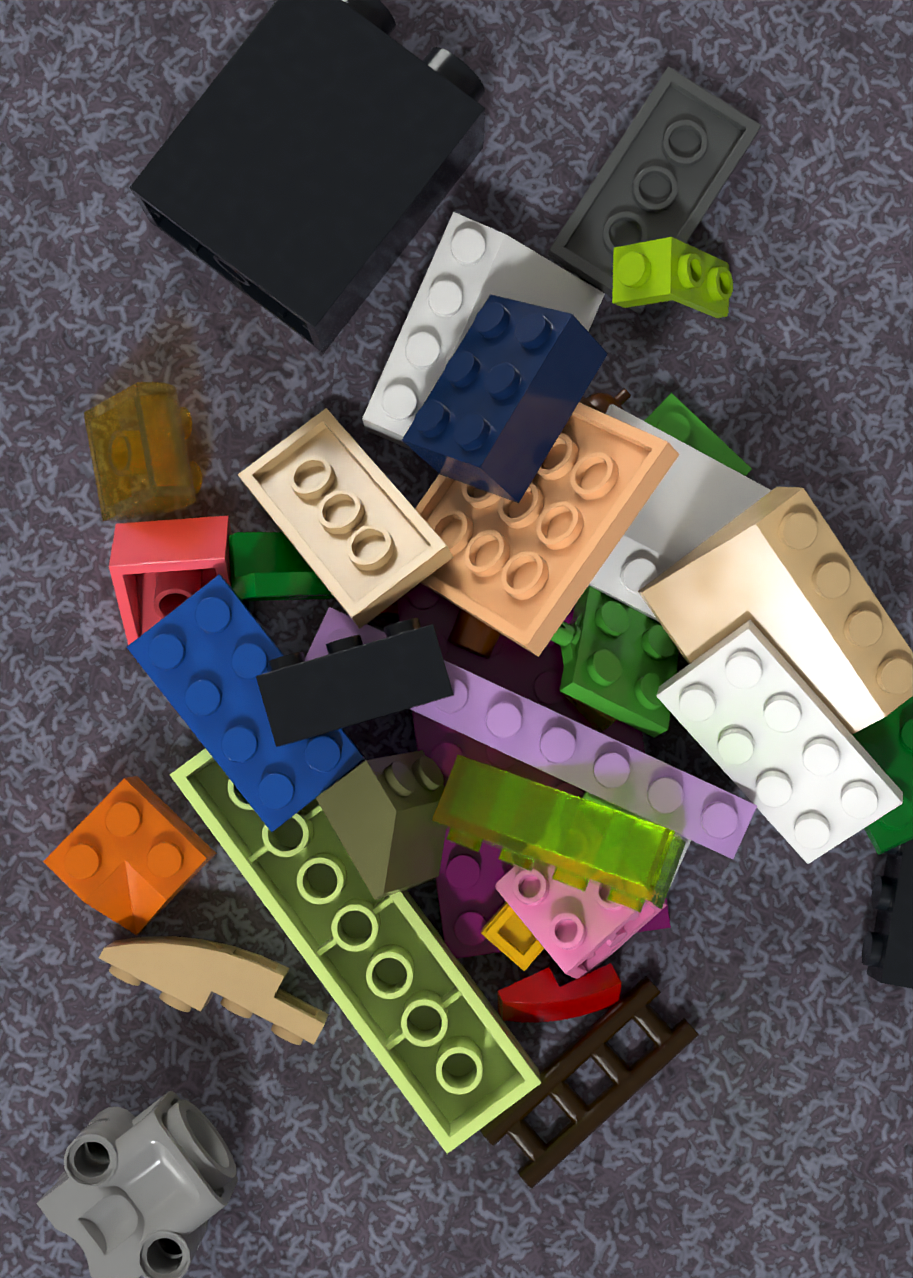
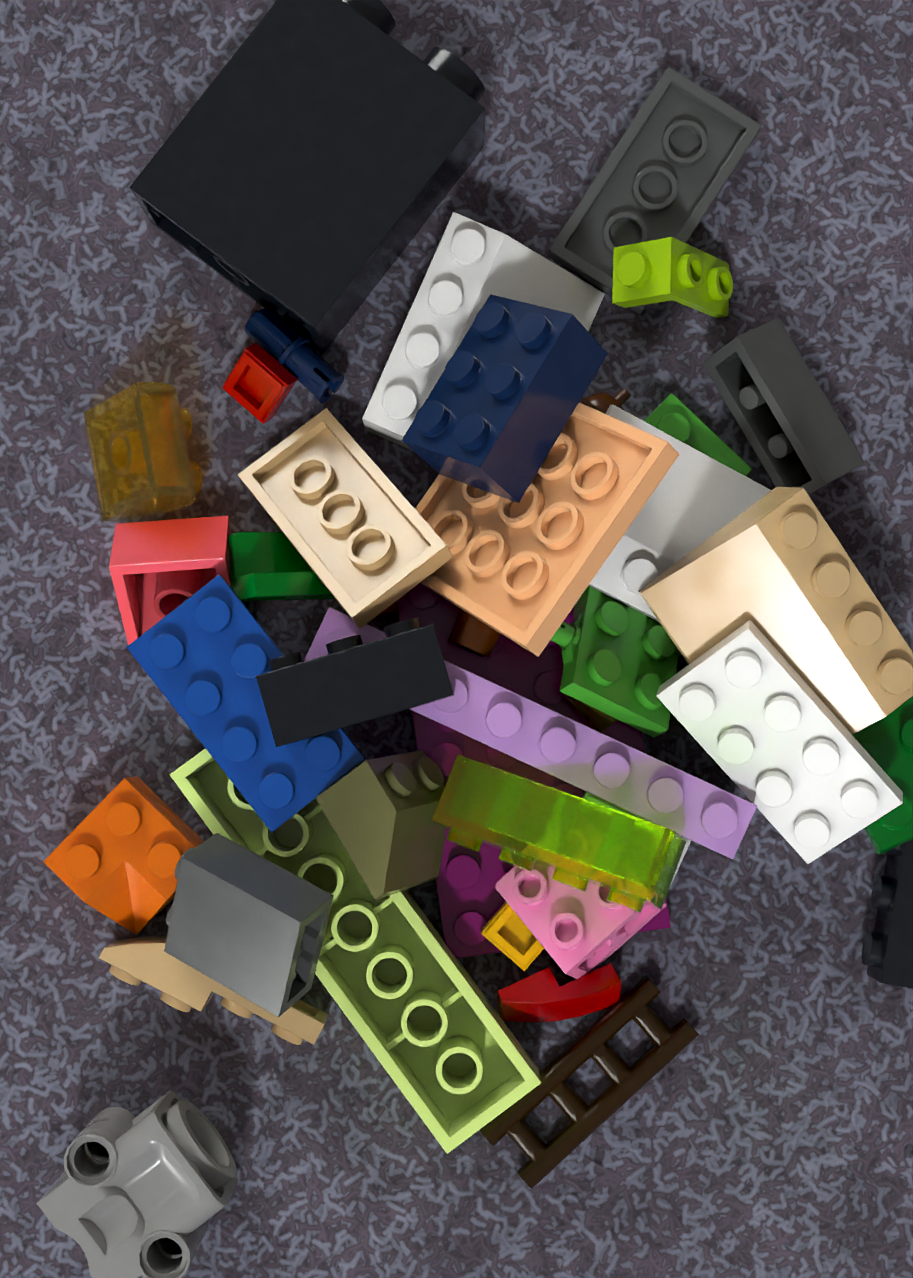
none -> dark grey brick [164,833,334,1017]
none -> red tile [222,343,298,424]
none -> dark blue axle [244,308,344,403]
none -> dark grey brick [702,318,865,495]

